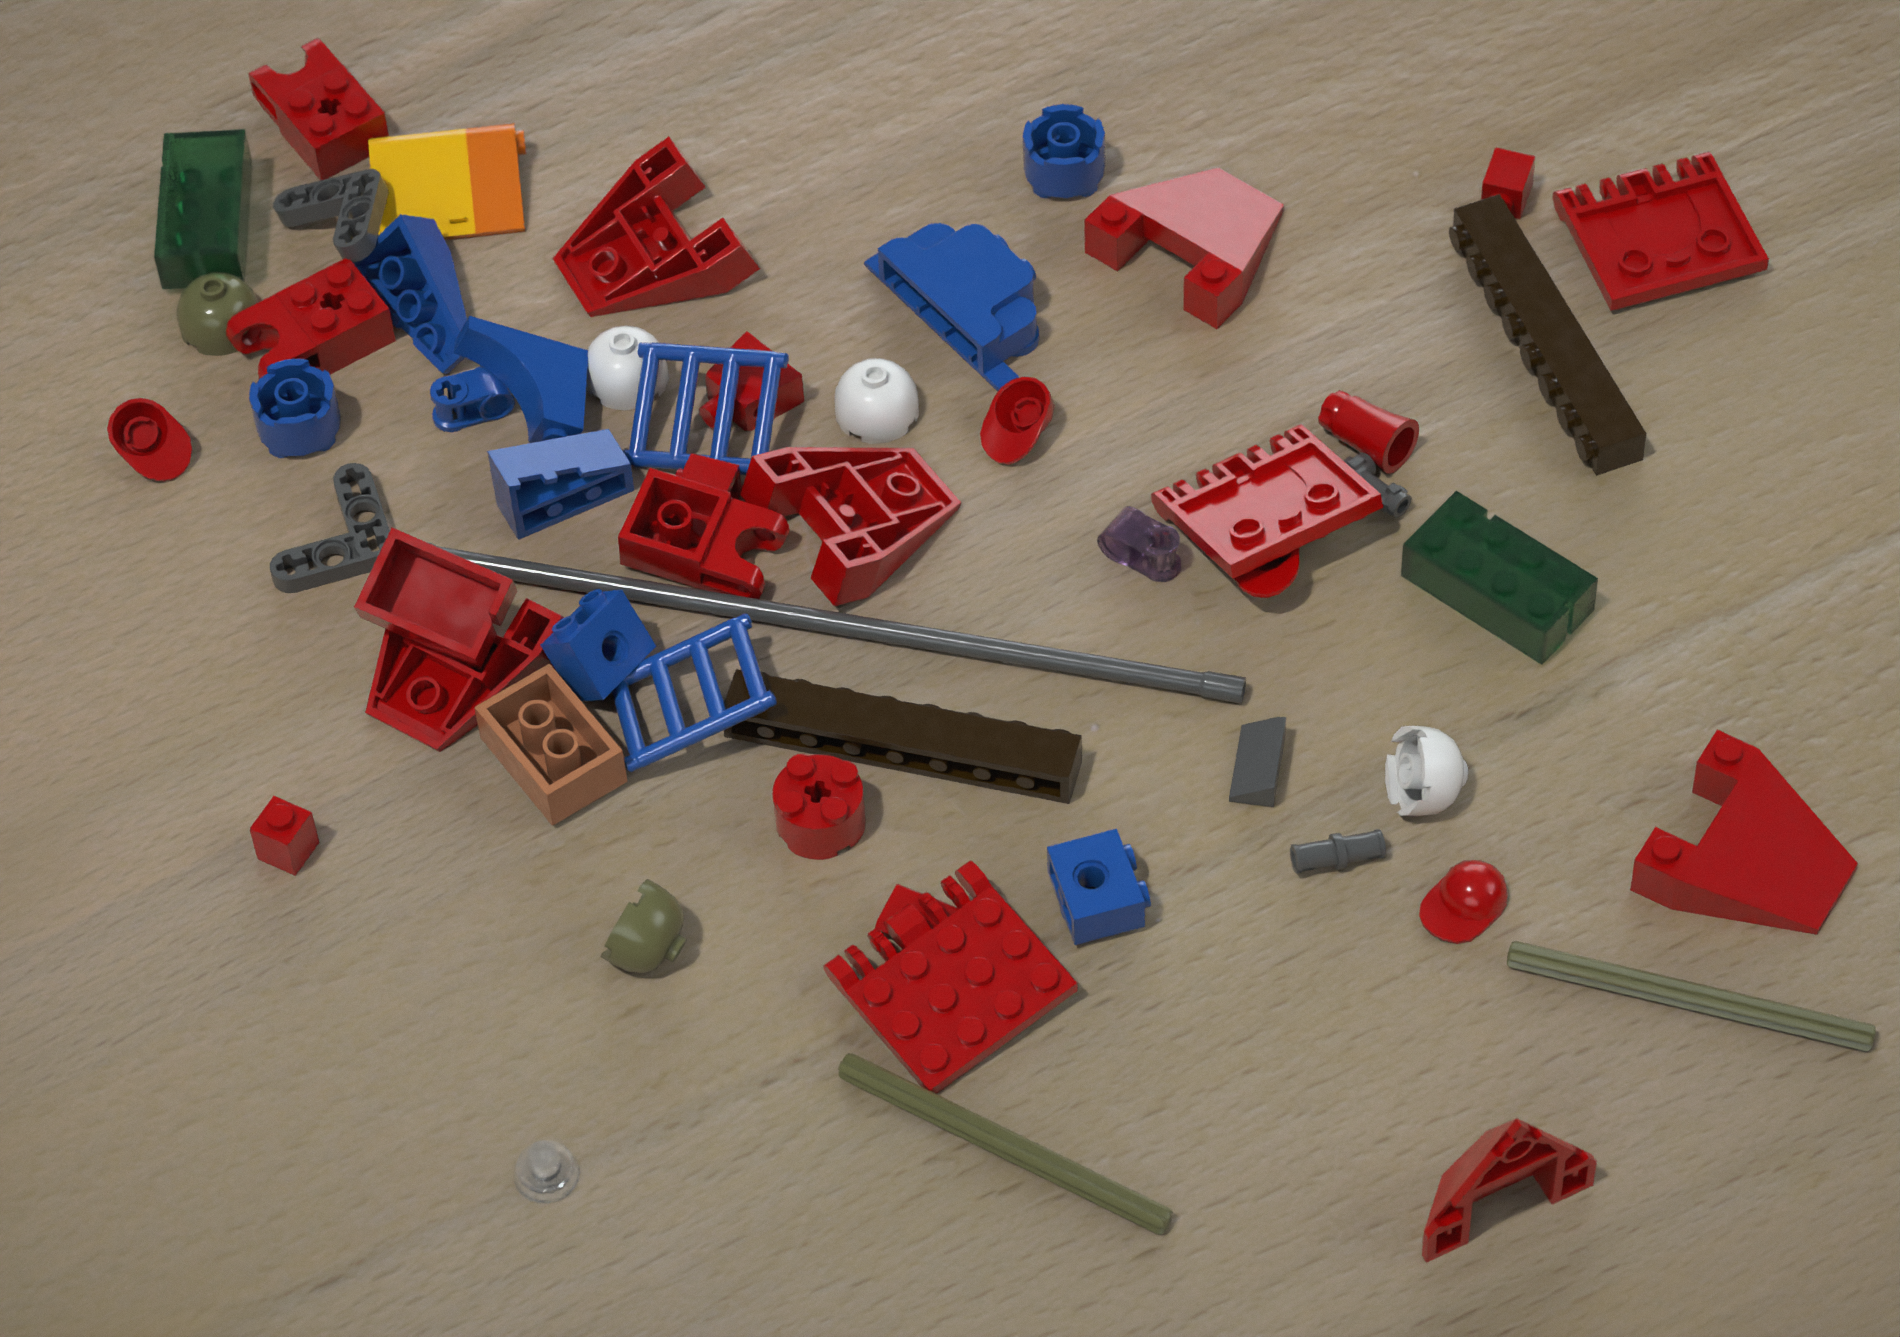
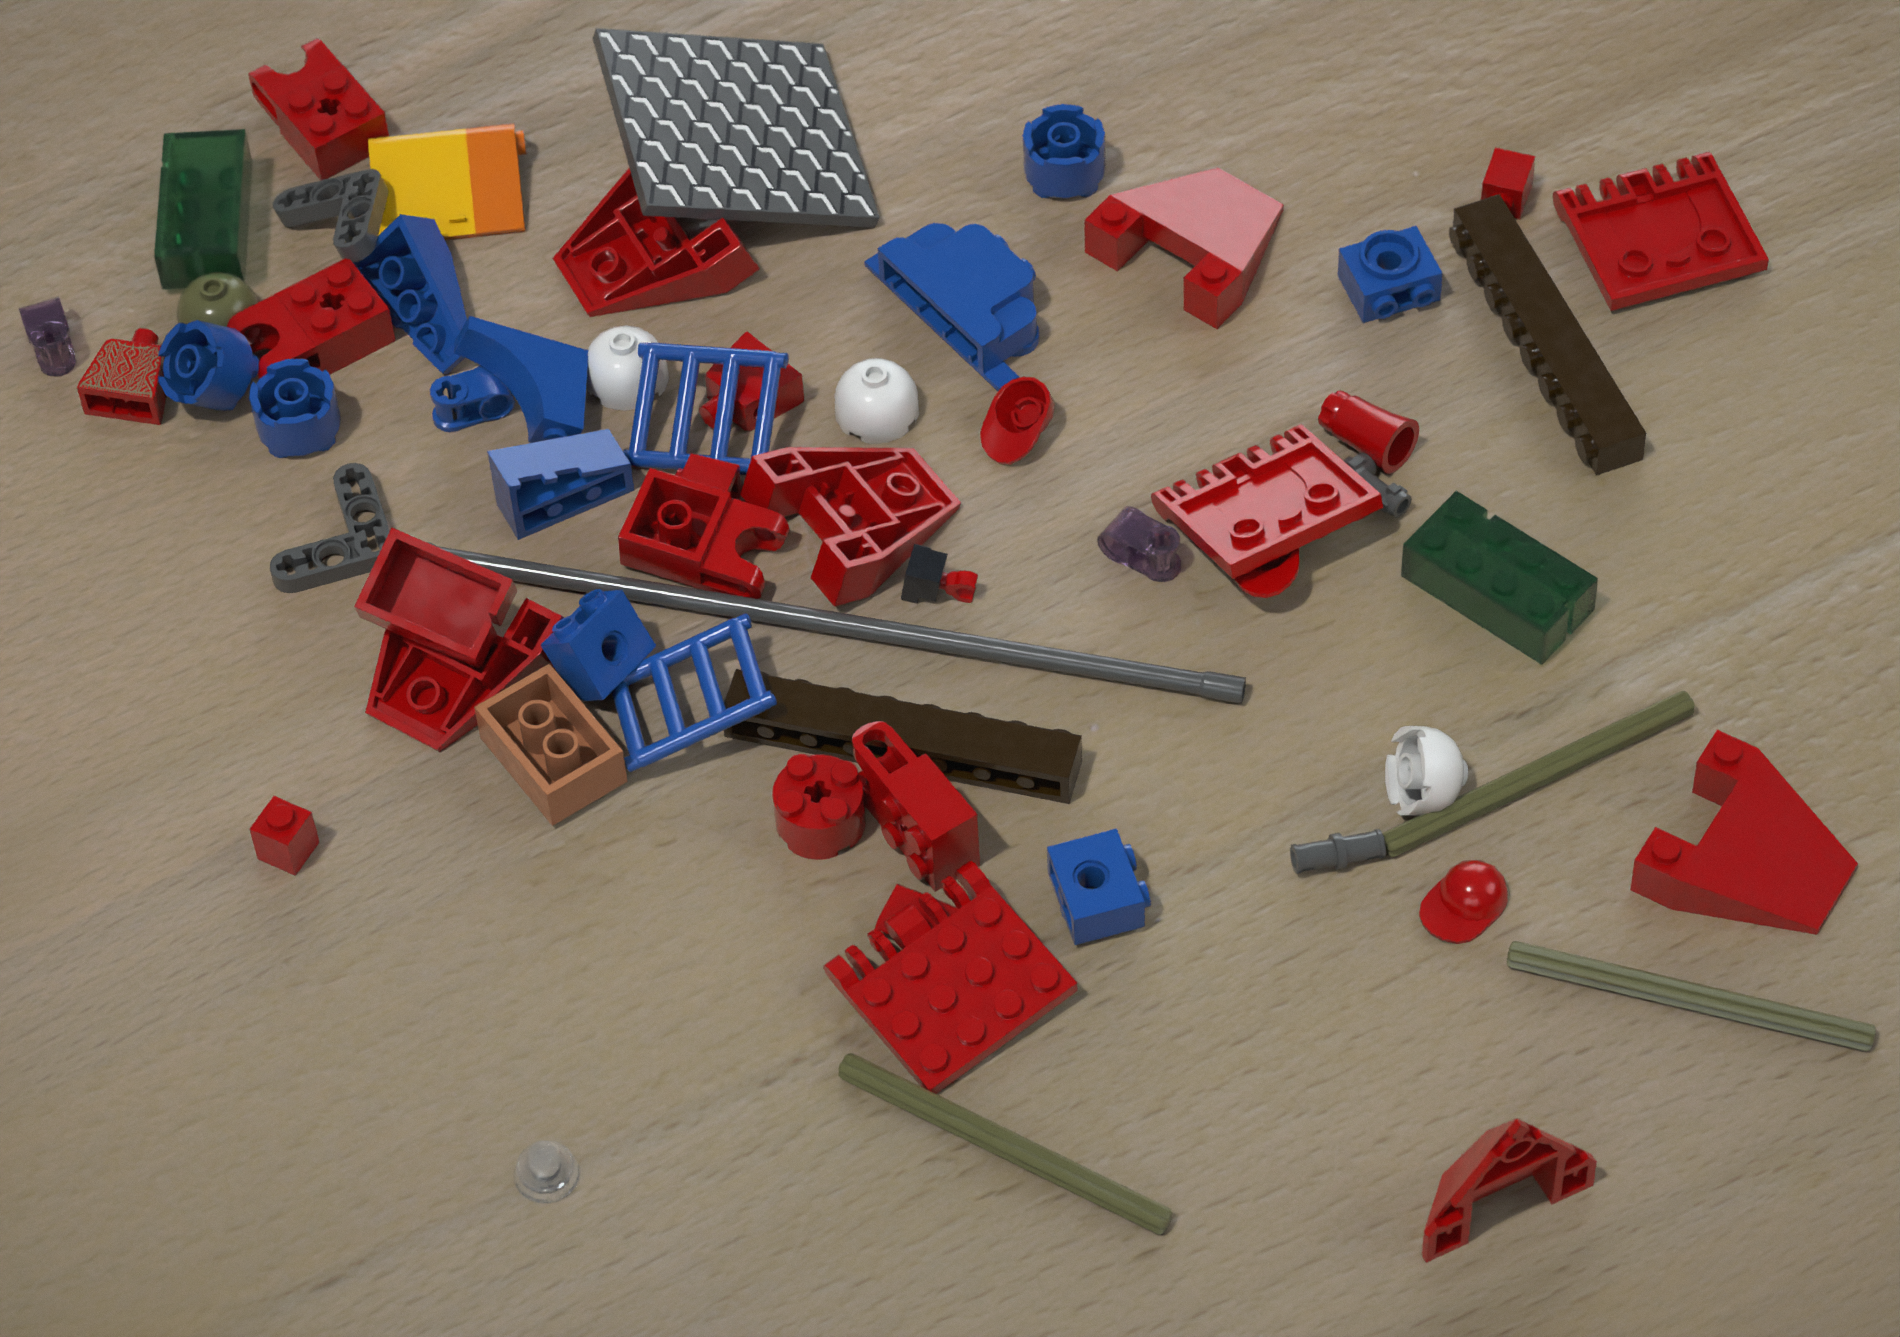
red cap [107,398,192,482] -> none
olive cylinder [601,879,687,973] -> none
dark grey slope [1229,717,1286,807] -> none
none -> clear purple piece [19,296,76,377]
none -> red torso [77,328,167,425]
none -> blue brick [158,320,259,411]
none -> dark grey tile [592,28,880,228]
none -> red brick [852,721,980,892]
none -> black piece [901,544,978,604]
none -> blue brick [1338,226,1442,323]
none -> olive axle [1382,691,1695,857]

